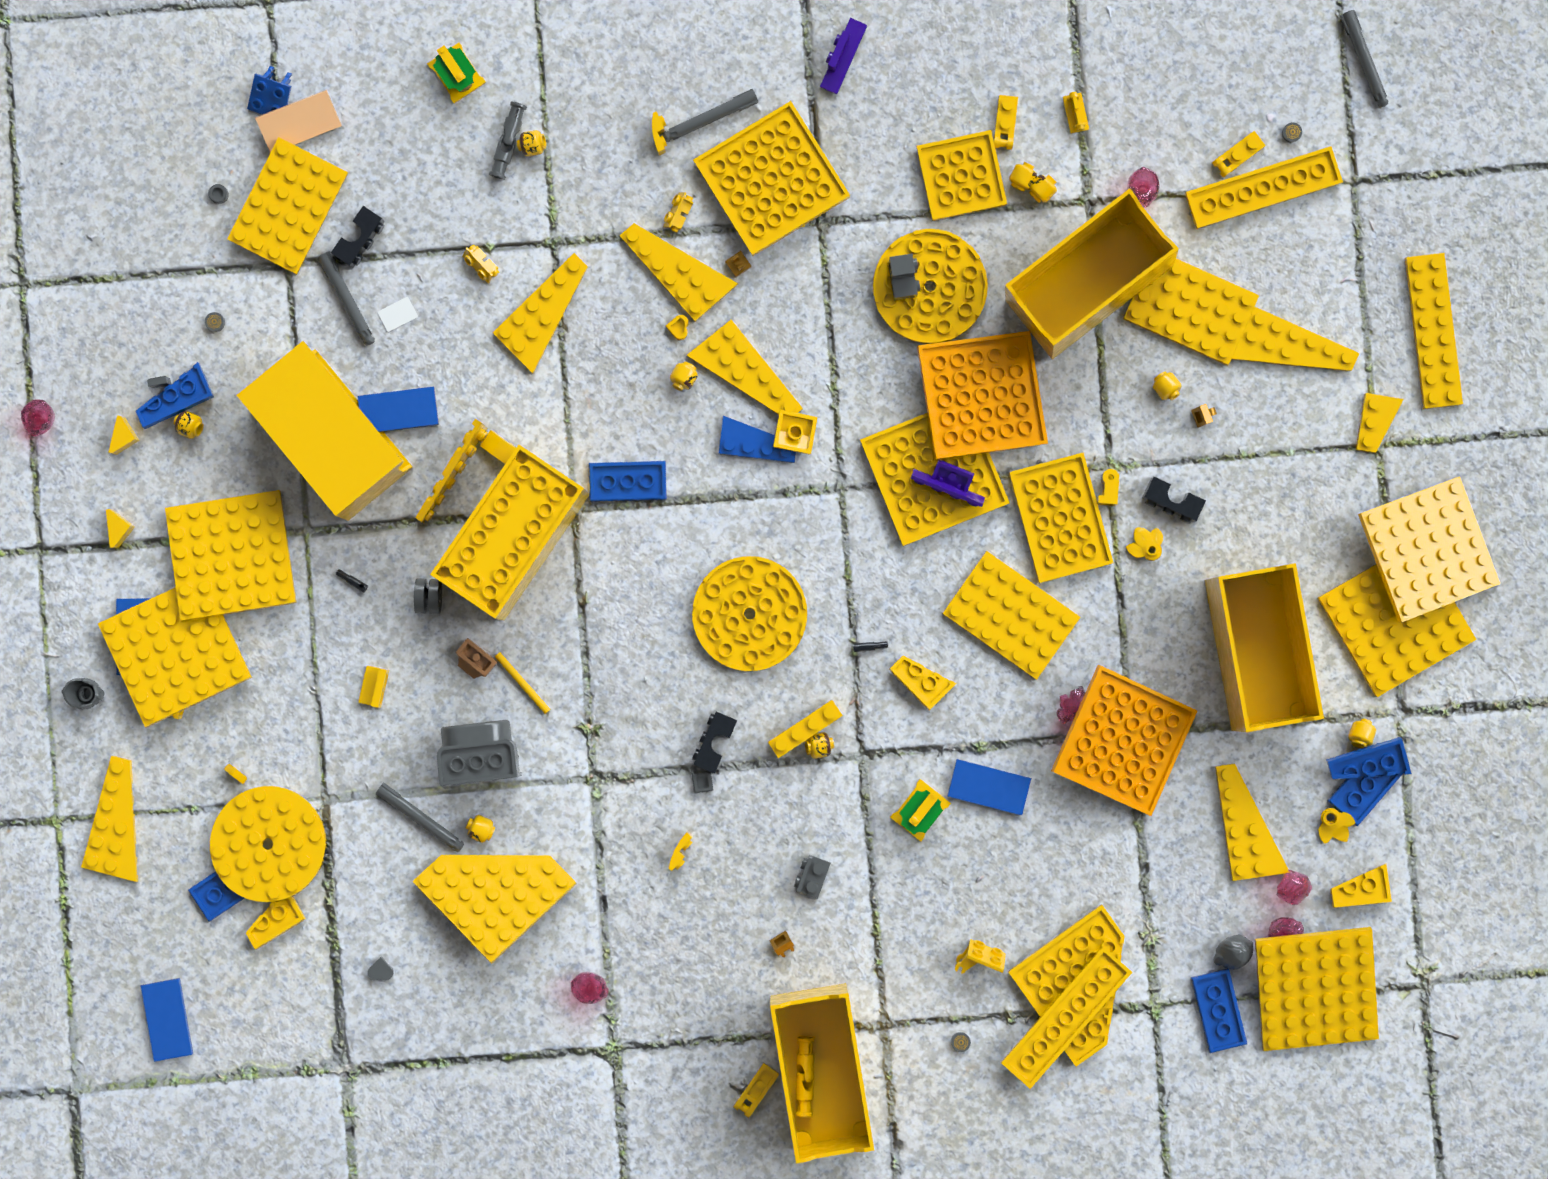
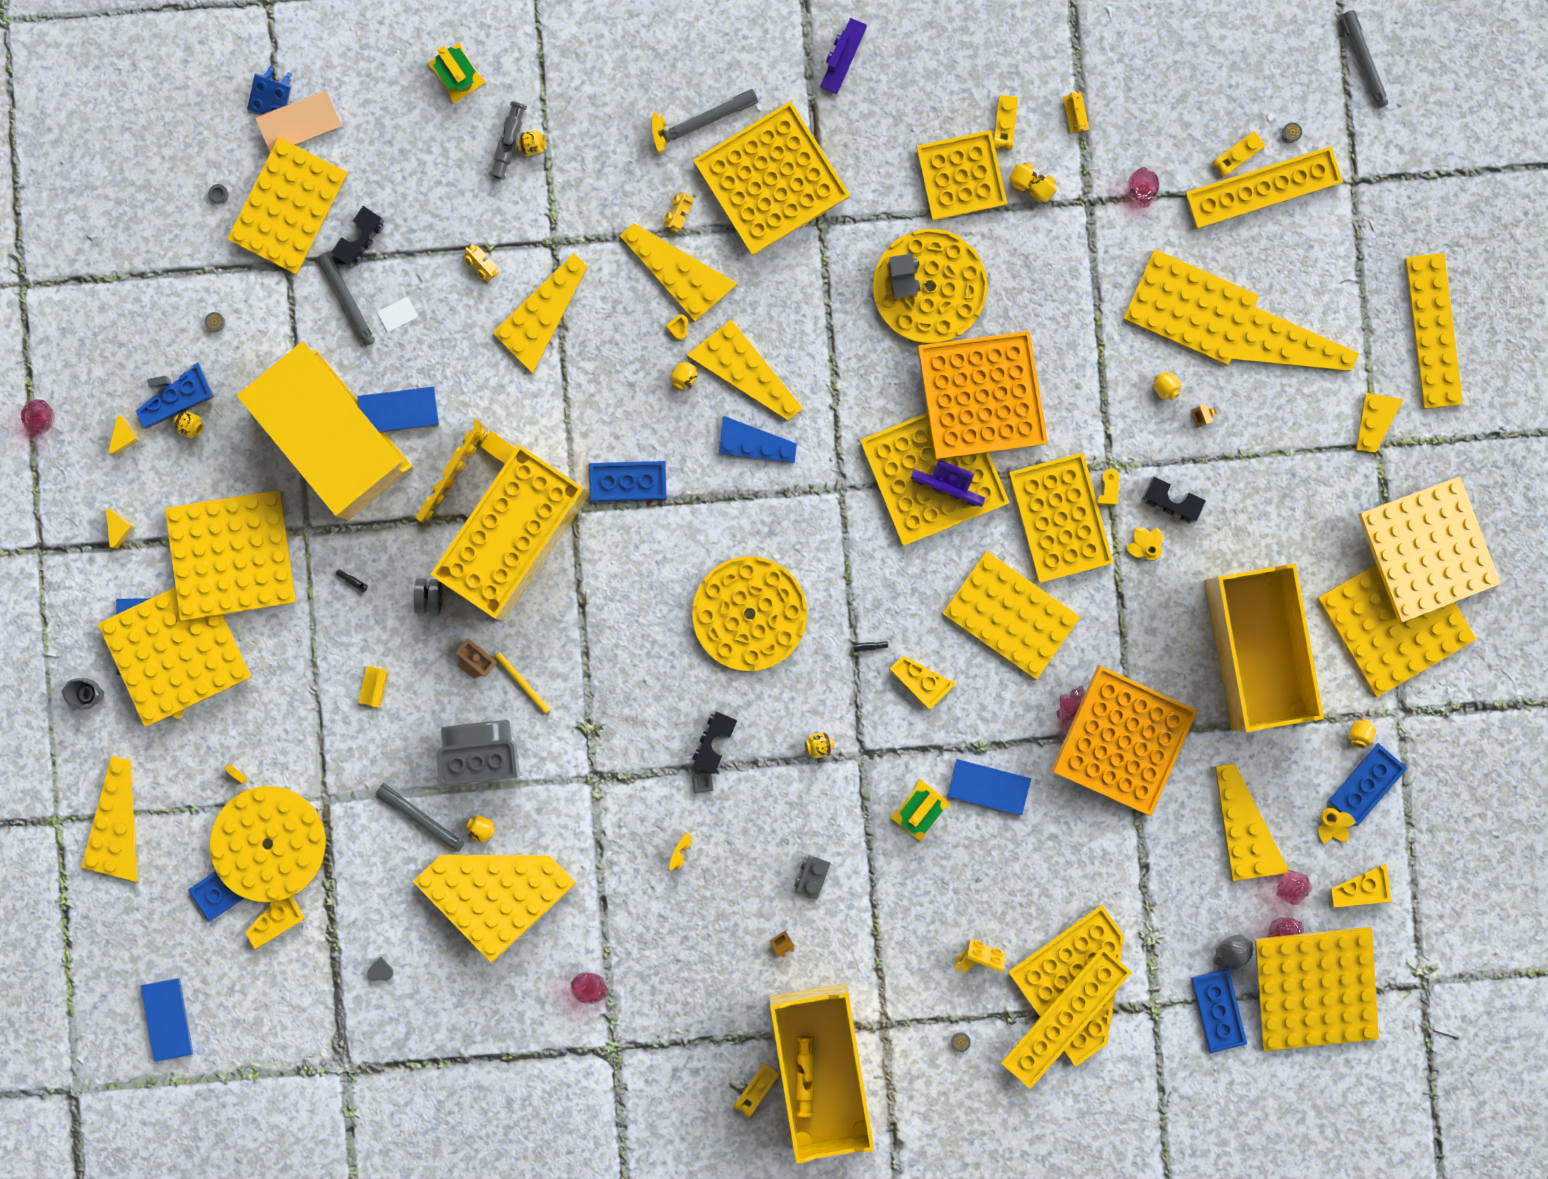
pearl gold tile [725,250,752,278] -> none
yellow arch [768,700,843,758] -> none
yellow slope [773,410,817,455] -> none
yellow piece [1005,188,1179,360] -> none
blue wing [1326,737,1412,779] -> none

